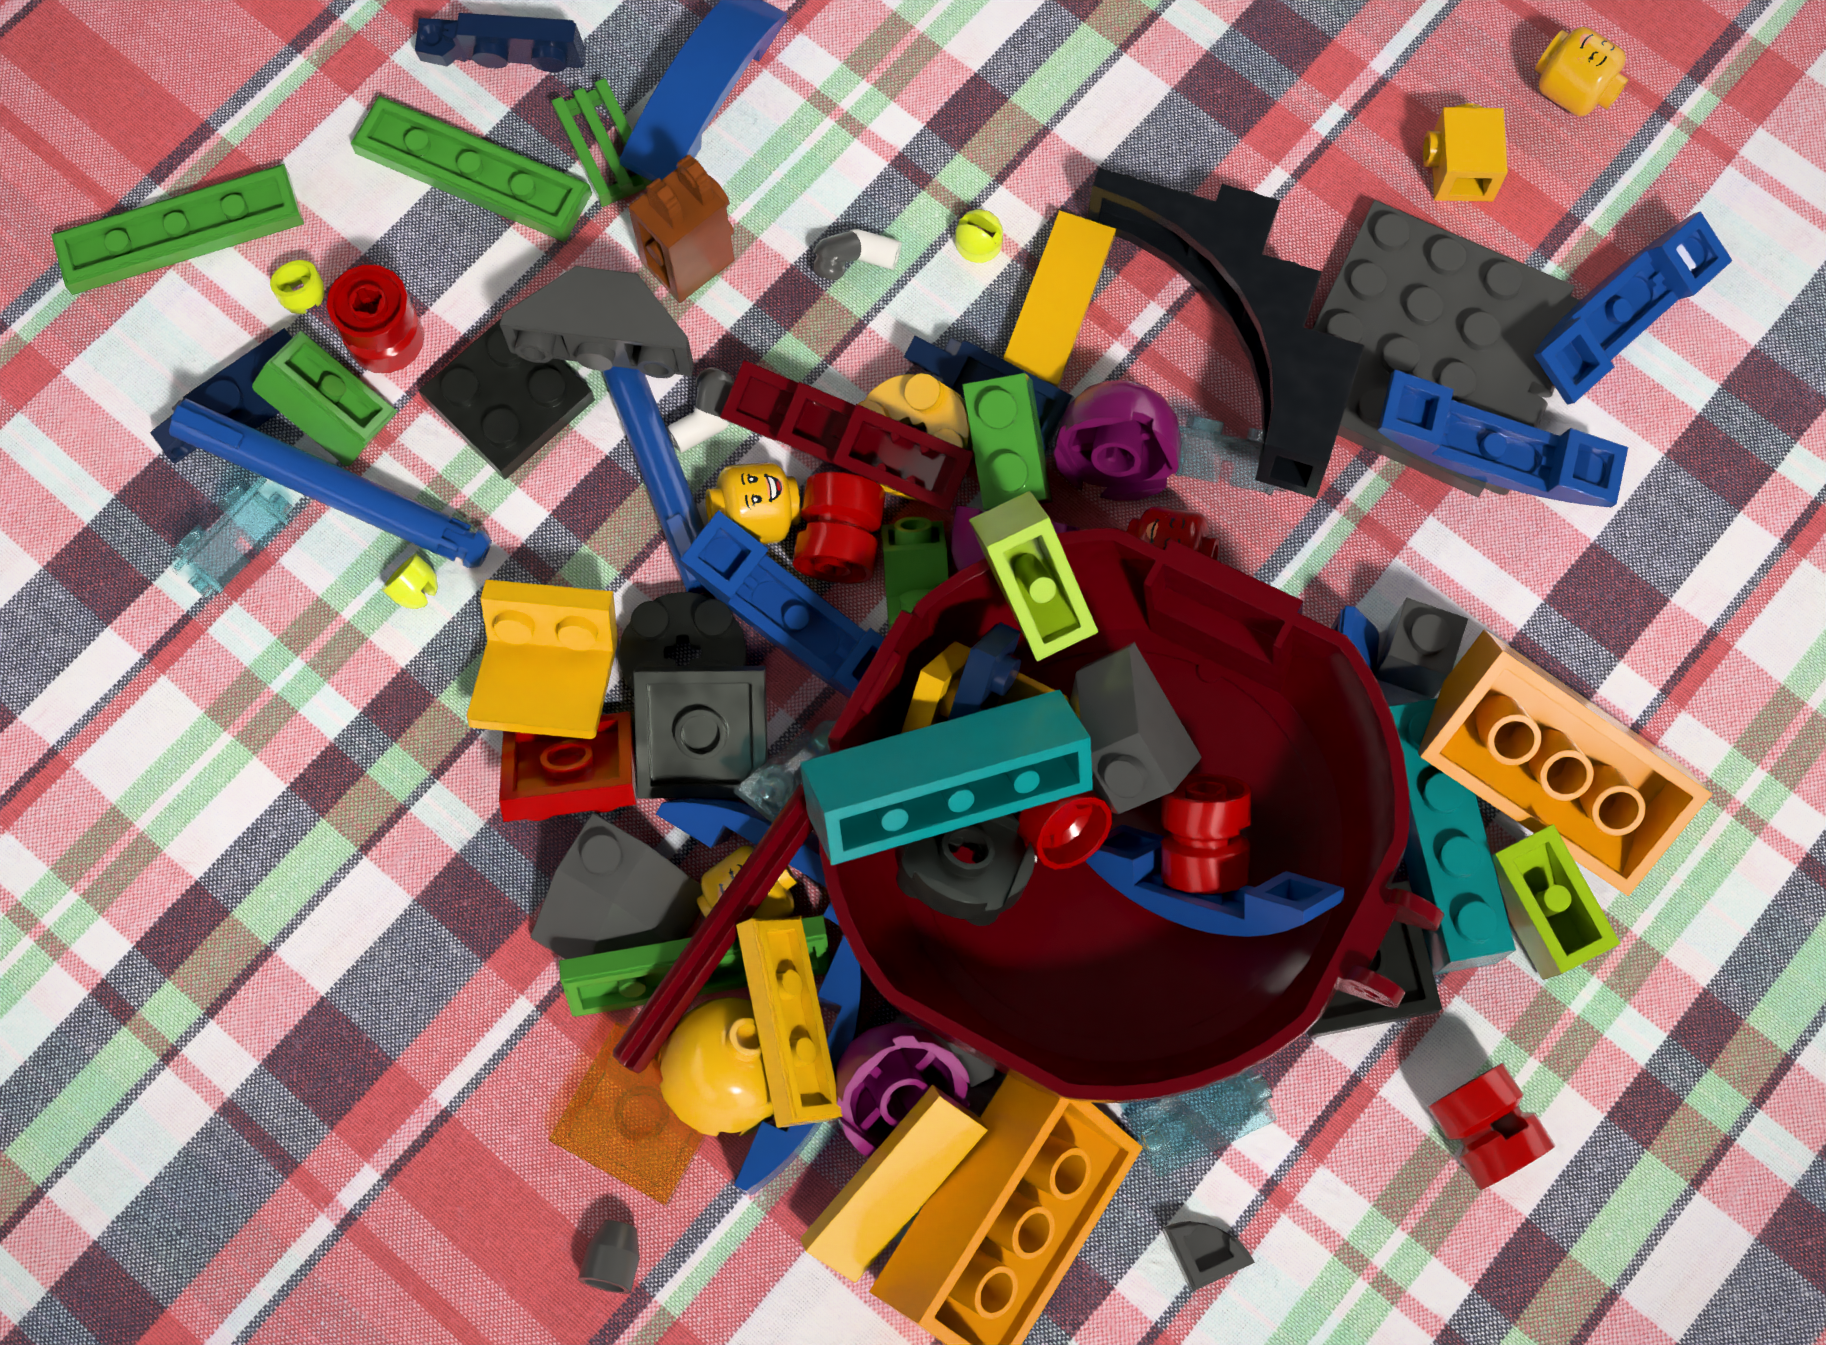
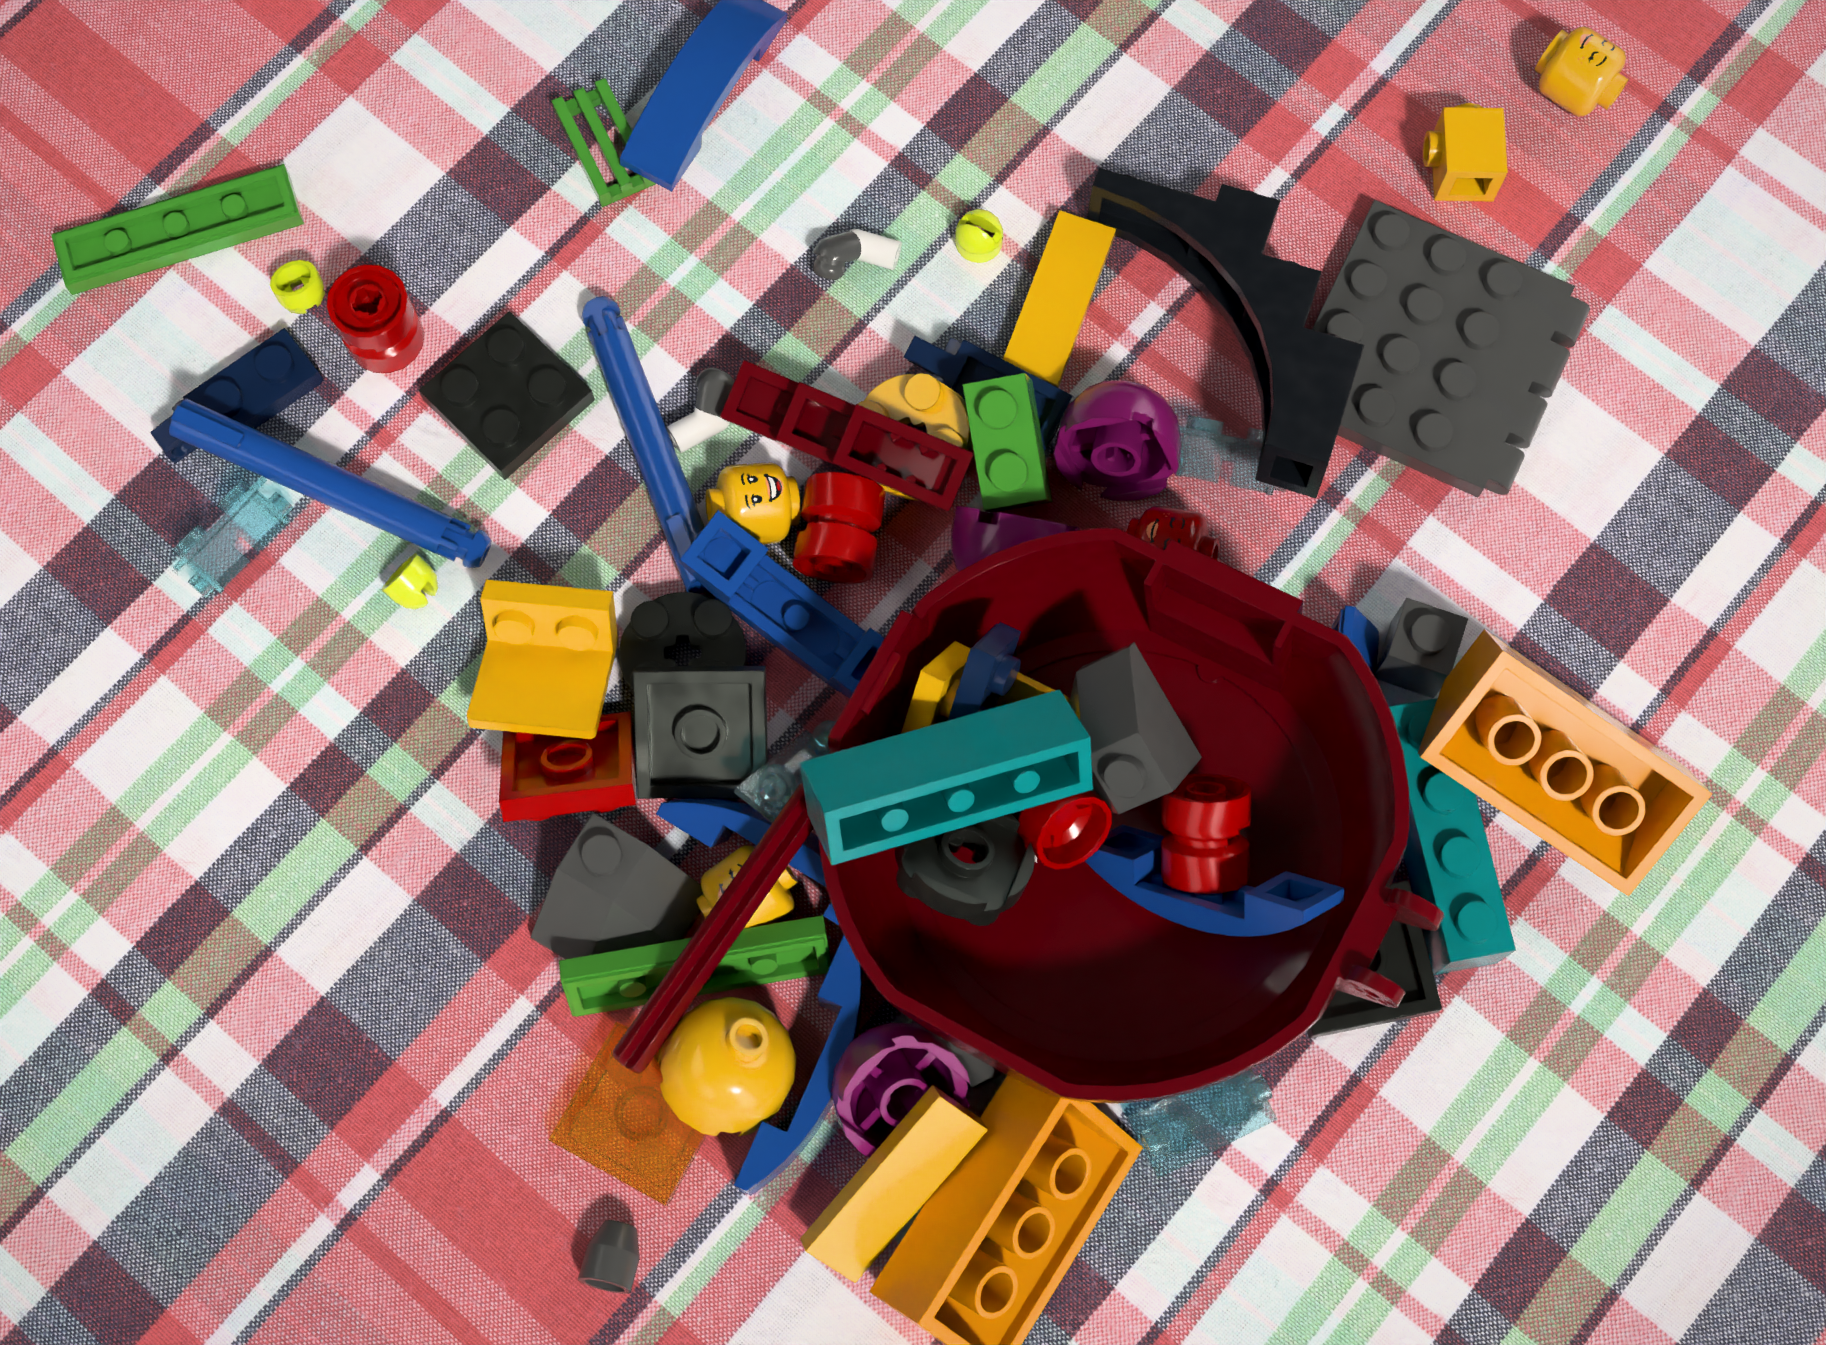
bright green slope [252,330,398,466] -> none
bright green tile [351,96,592,242] -> none
dark blue hinge [415,13,586,72] -> none
dark grey slope [500,266,694,378] -> none
dark orange hinge [628,154,735,303] -> none
yellow tile [736,916,842,1128] -> none
bright green slope [881,517,948,630] -> none
lime slope [969,491,1098,661] -> none
dark grey tile [1162,1221,1255,1292] -> none
blue slope [1377,370,1629,508] -> none
red wheel [1428,1062,1556,1190] -> none
lime slope [1492,824,1621,980] -> none
blue slope [1533,211,1733,405] -> none

